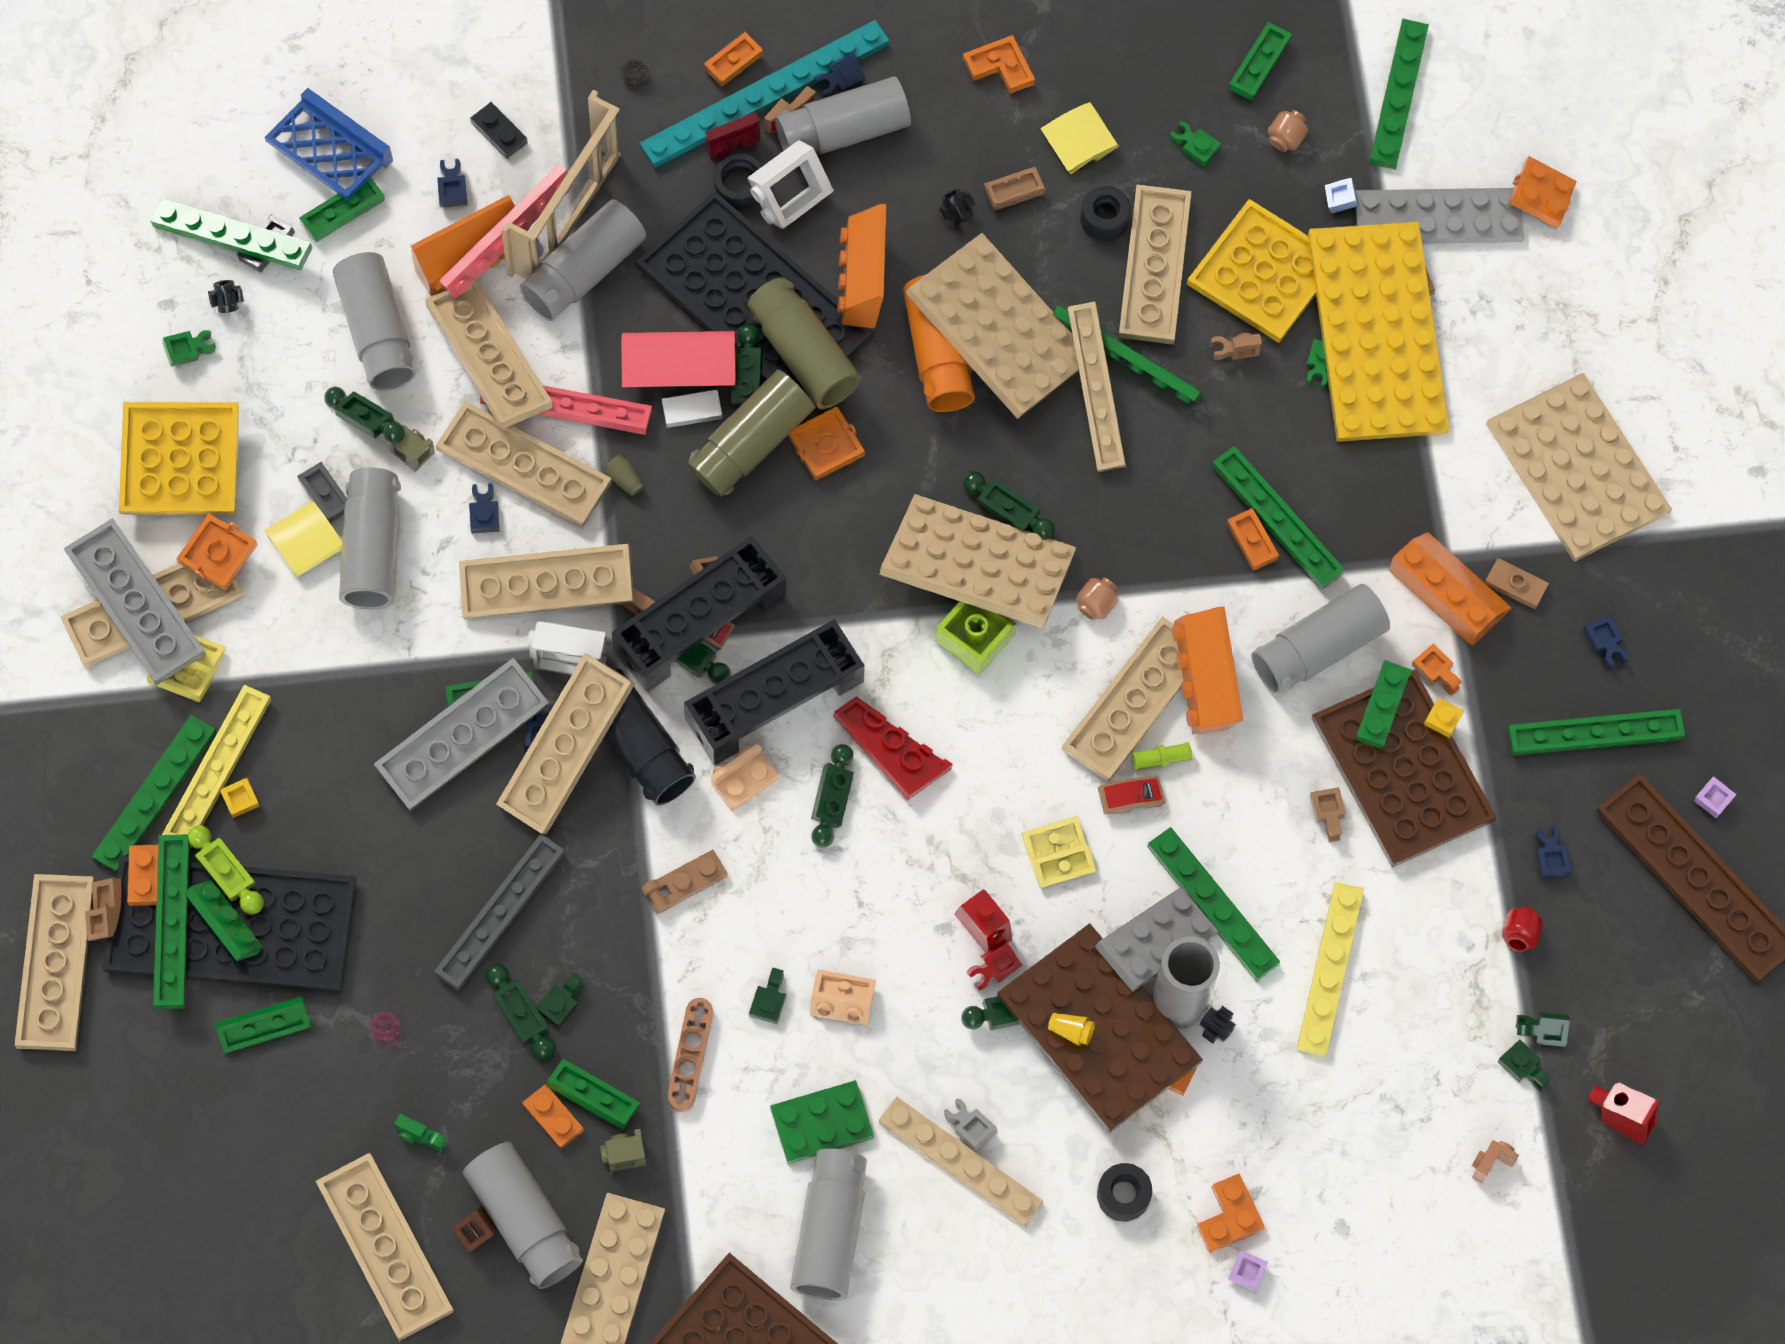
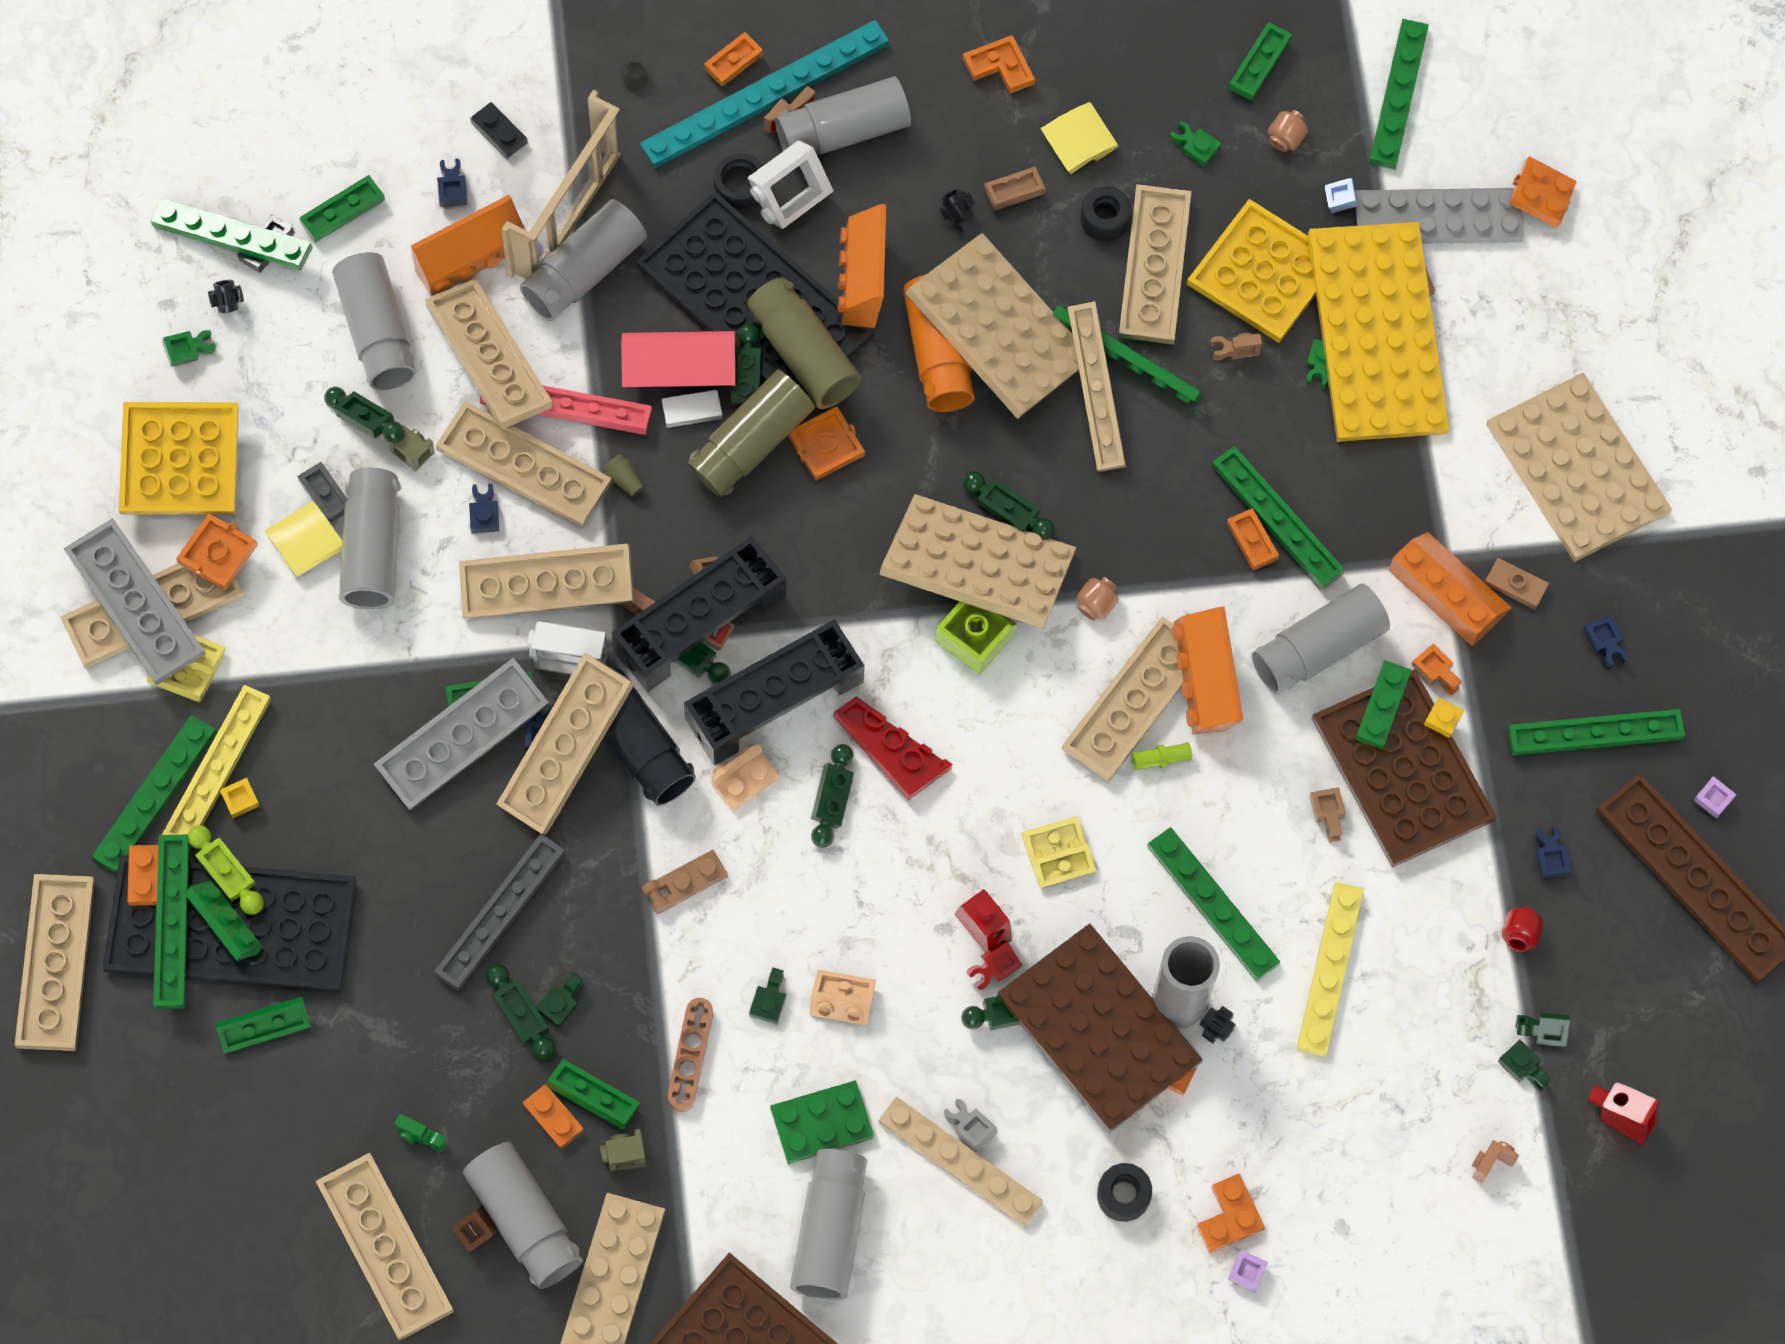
medium nougat slope [85,878,122,941] -> none
blue fence [265,88,393,201] -> none
clear pink plate [370,1011,400,1041] -> none
coral plate [439,164,575,299] -> none
dark red plate [705,112,760,160] -> none
dark blue plate [813,53,865,95] -> none
yellow cone [1048,1013,1095,1046] -> none
light grey plate [1095,887,1218,992] -> none
slope [1098,776,1165,815] -> none

